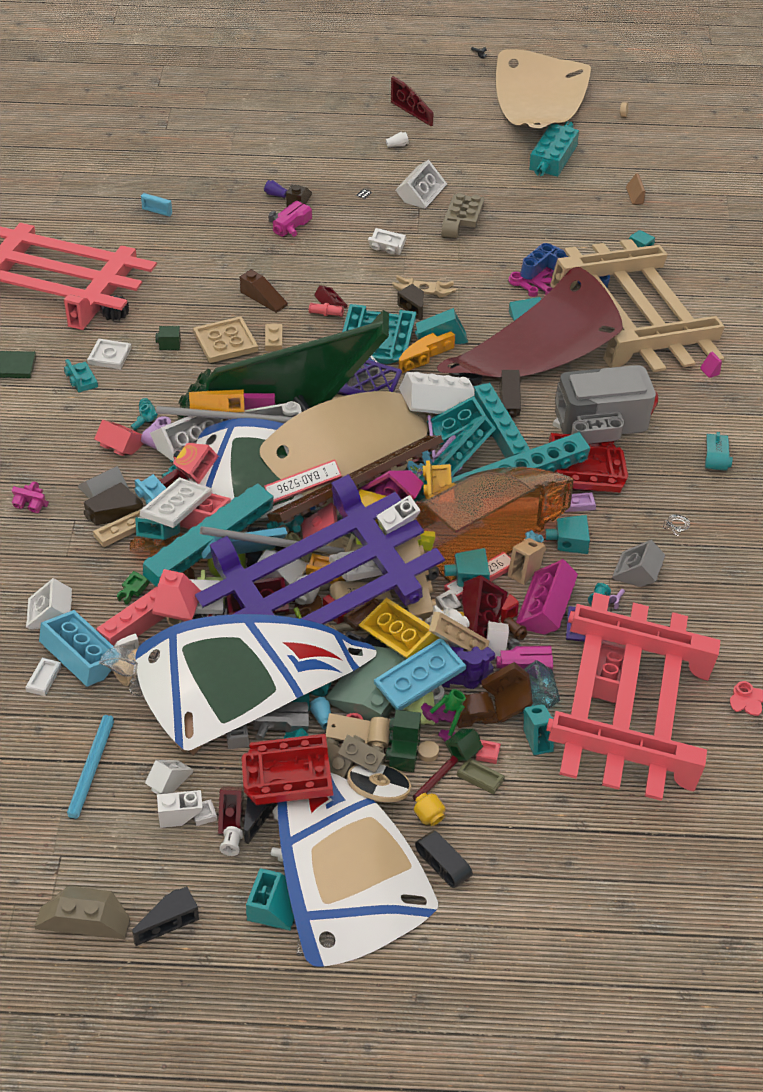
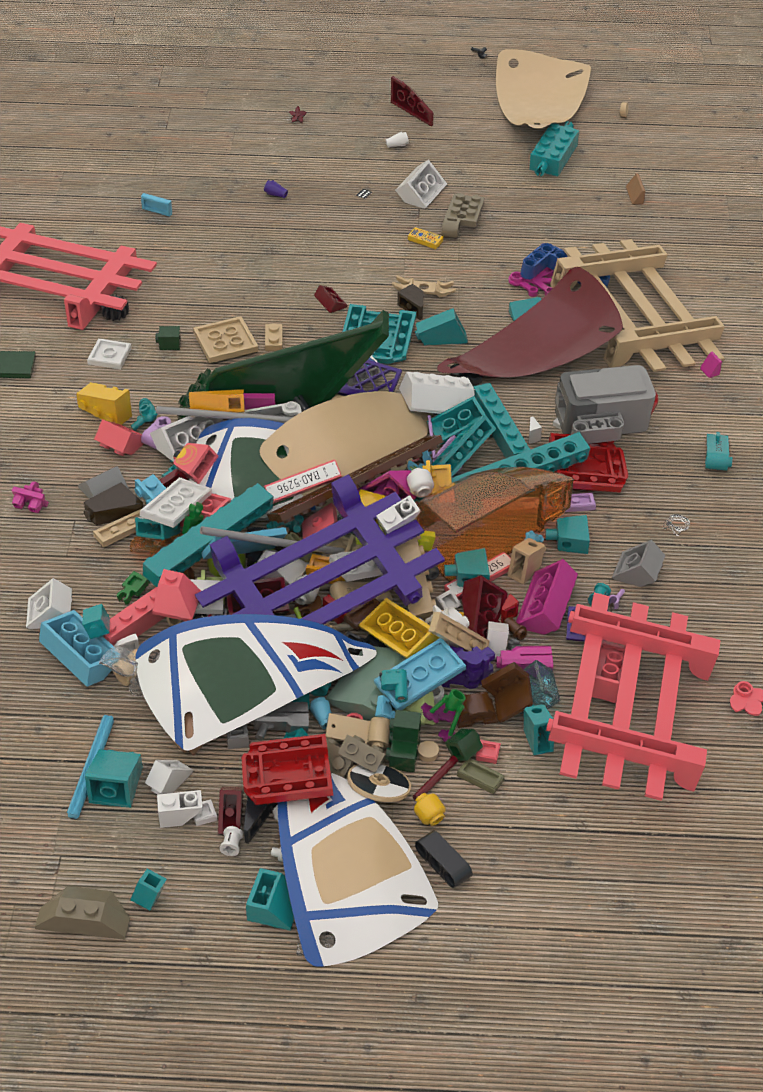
white tile [25,658,62,696] -> none
teal bracket [64,359,98,393] -> none
black slope [132,886,199,946] -> none
reddish brown slope [240,269,288,313] -> none
dark pink piece [268,201,312,237] -> none
dark brown slope [286,184,312,207] -> none
coral pin [309,303,344,317] -> none
white bracket [368,228,407,255] -> none
light orange slope [398,331,455,373] -> none
dark brown slope [499,370,521,418] -> none
teal brick [629,230,655,248] -> none
none -> yellow wedge [76,382,132,425]
none -> teal brick [82,604,110,639]
none -> teal slope [85,749,143,808]
none -> teal brick [130,868,167,911]
none -> green plate [182,502,204,535]
none -> dark red plant [289,106,307,123]
none -> medium azure tile [375,695,395,719]
none -> teal piece [379,669,408,703]
none -> white head [407,468,434,497]
none -> yellow tile [408,227,444,249]
none -> white slope [529,417,542,444]

